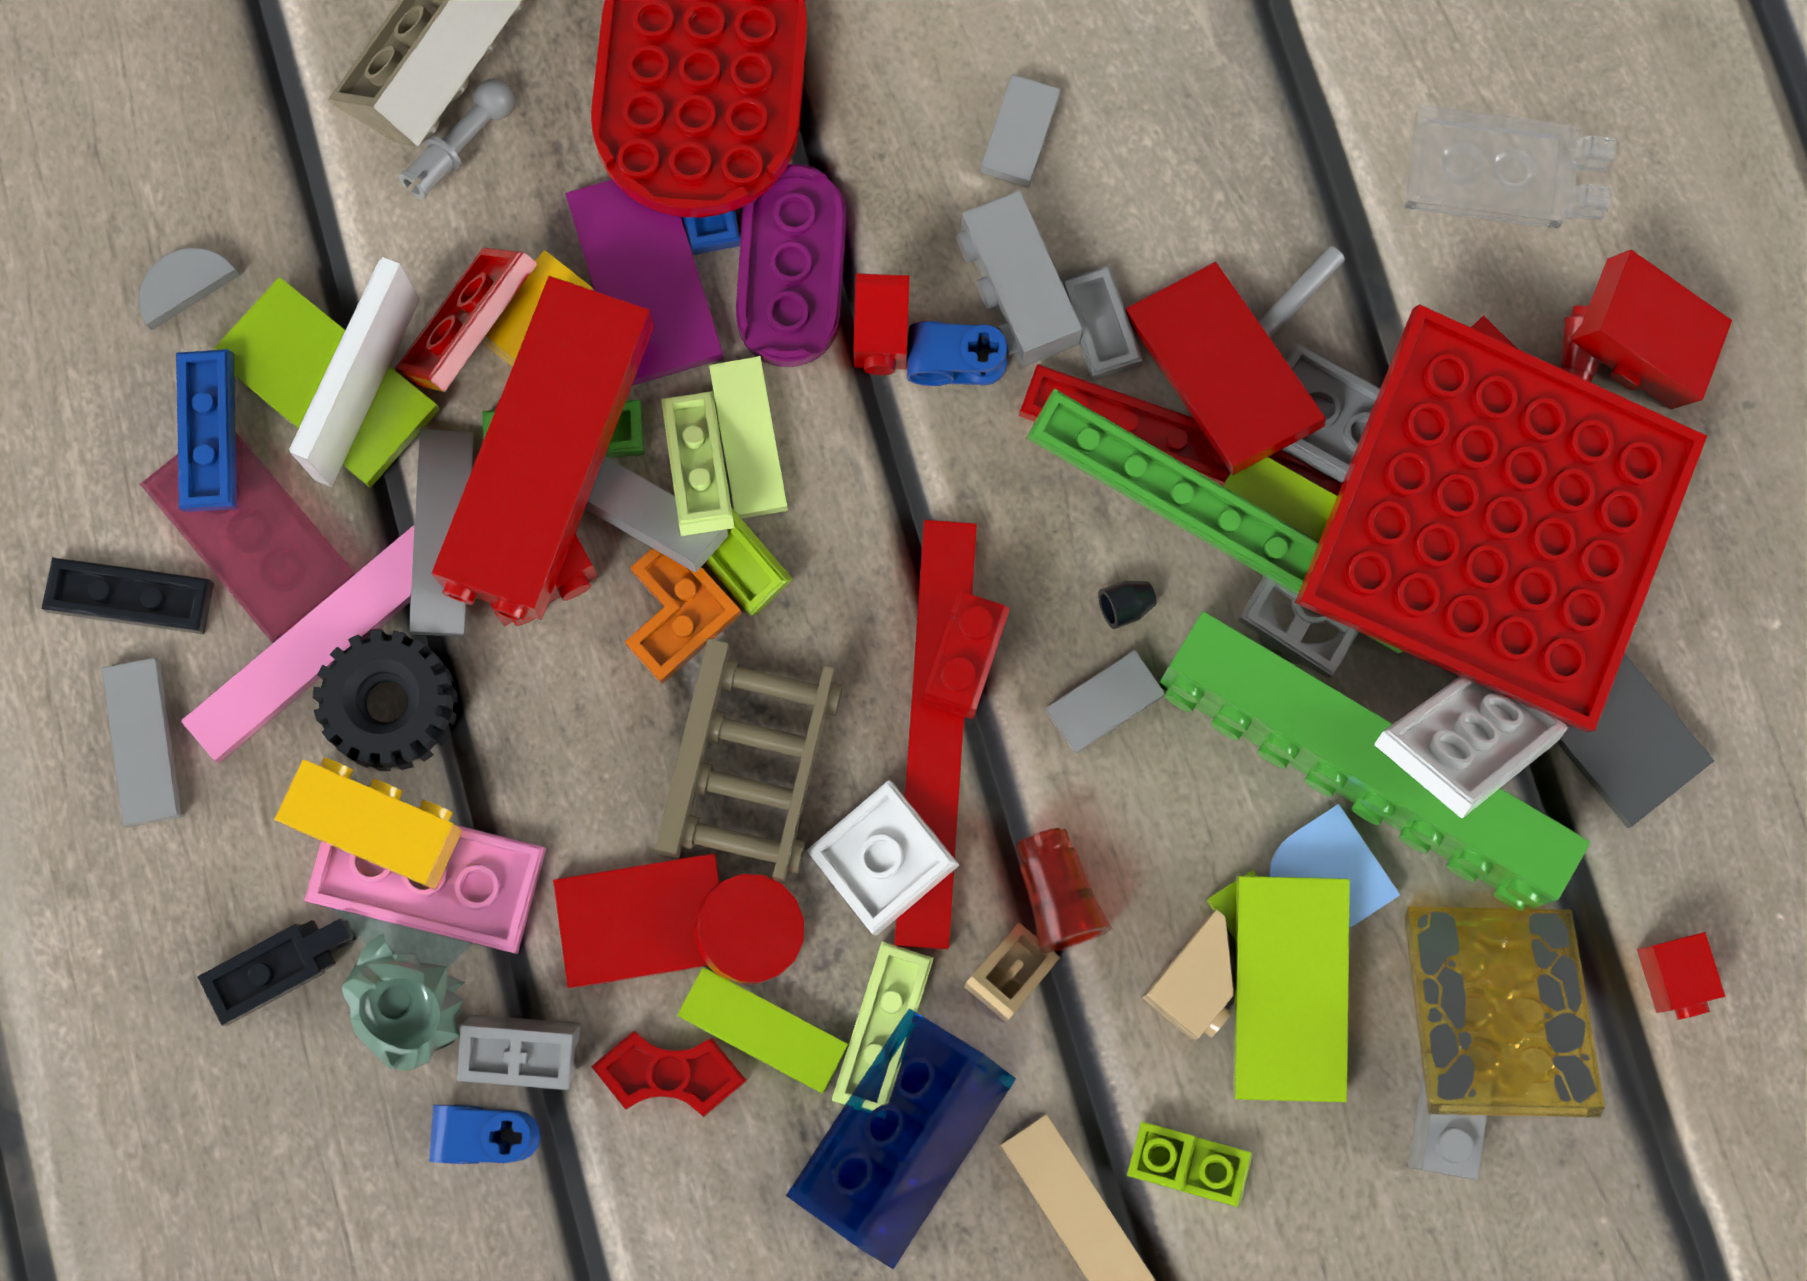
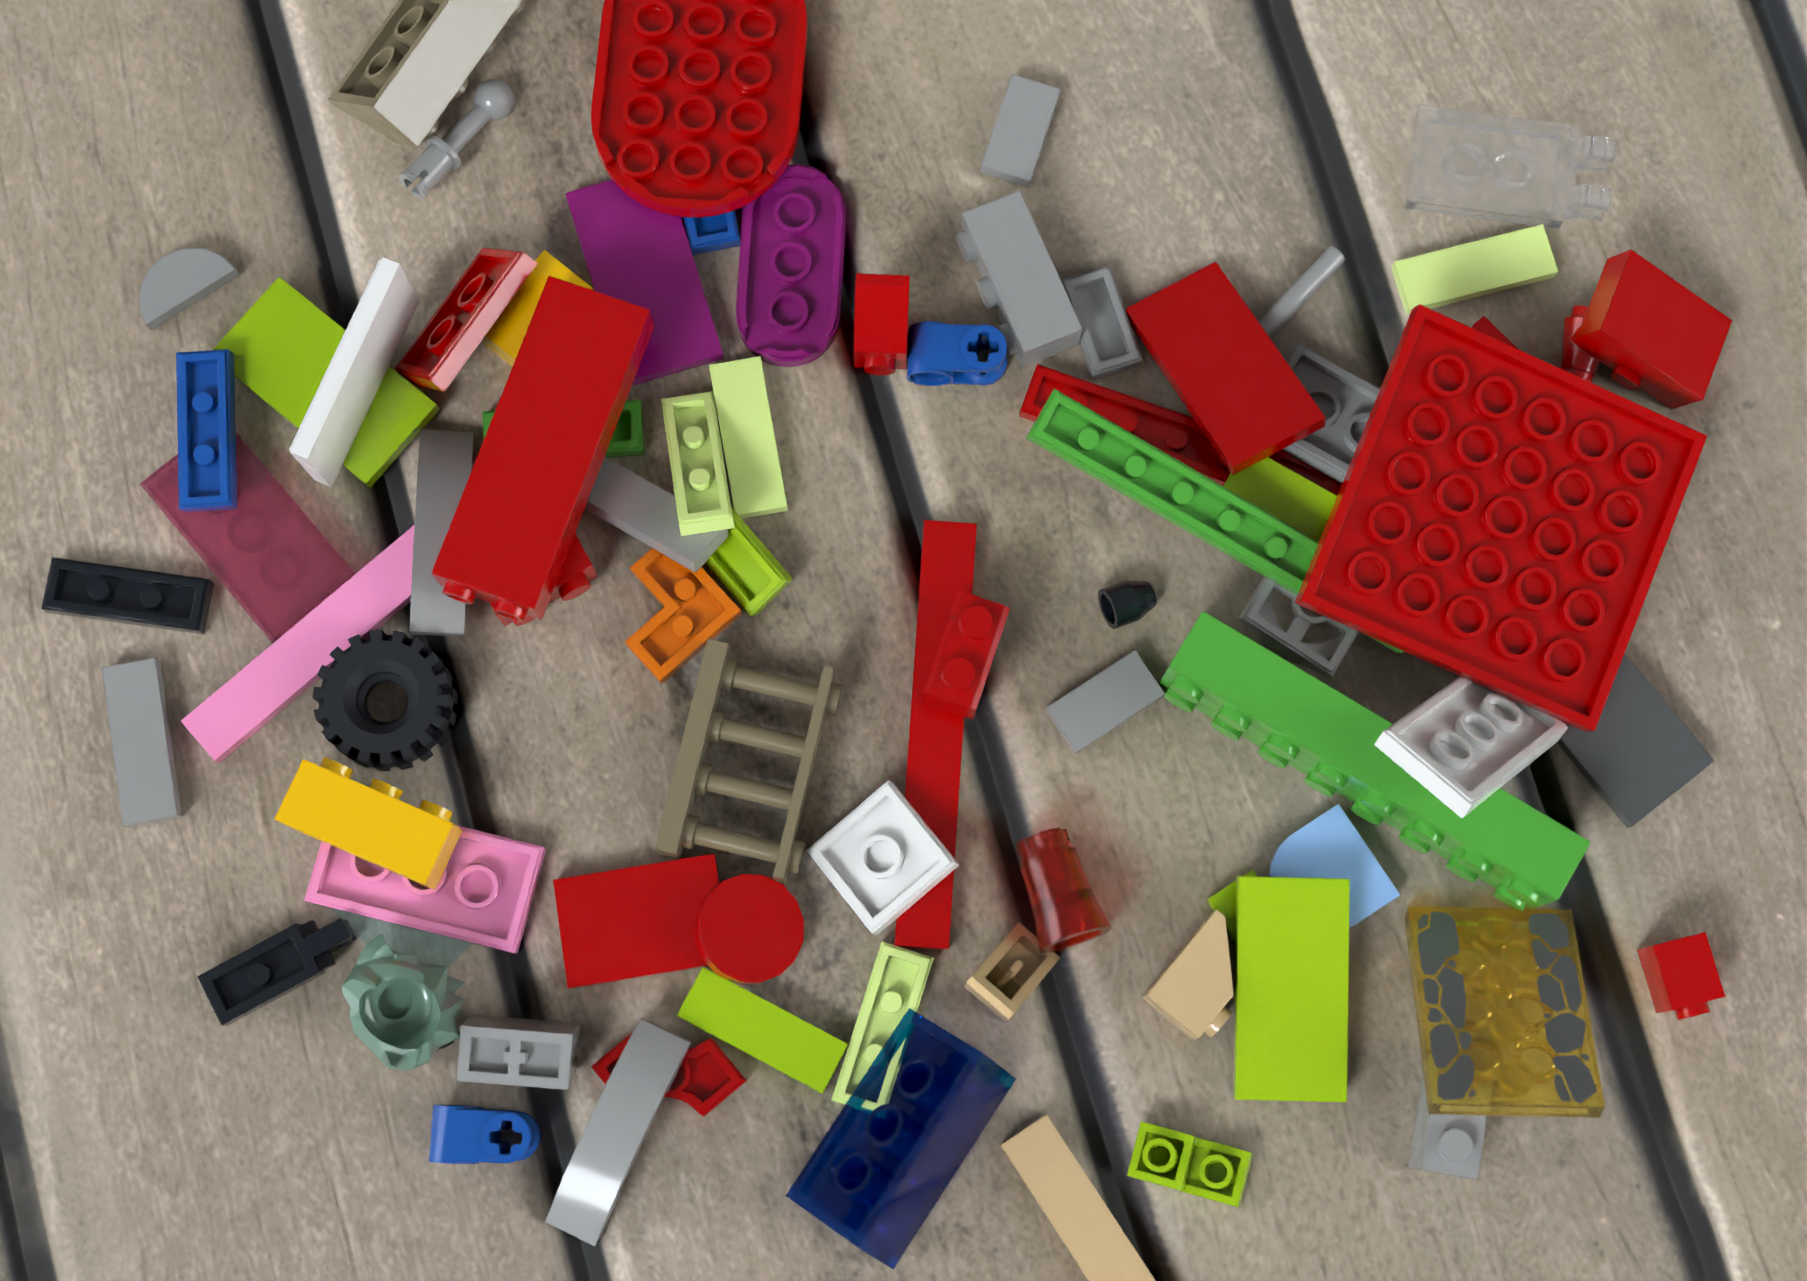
none -> light grey slope [545,1018,691,1246]
none -> yellowish green tile [1391,224,1559,315]

